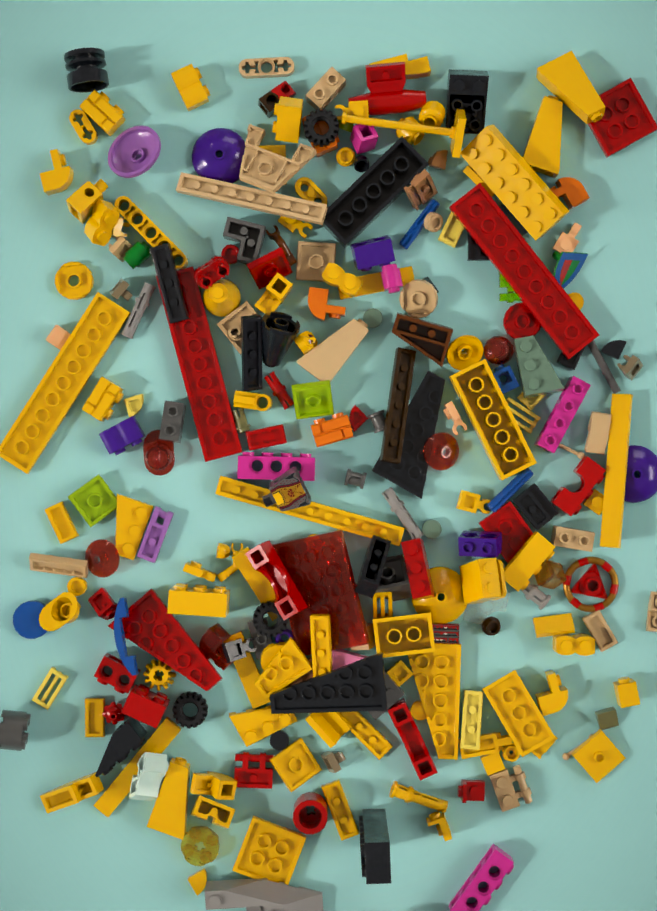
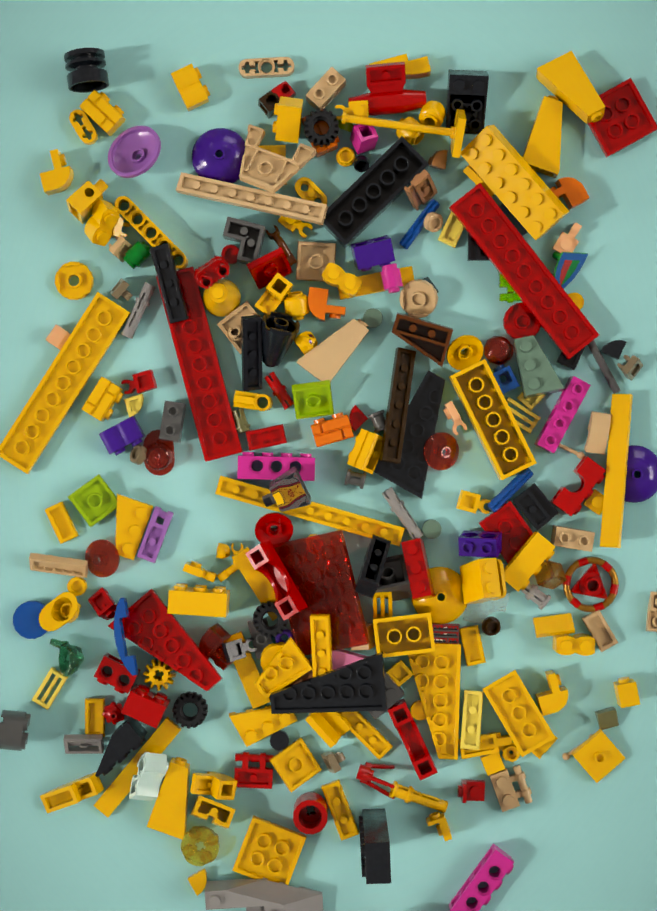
none -> clear green hat [50,638,84,677]
none -> light grey tile [63,734,104,754]
none -> red plate [121,370,157,394]
none -> dark tan tile [130,445,147,465]
none -> red dish [255,512,293,547]
none -> yellow head [284,291,310,320]
none -> yellow brick [347,428,383,474]
none -> red plant [356,762,395,799]
none -> yellow tile [459,624,486,666]

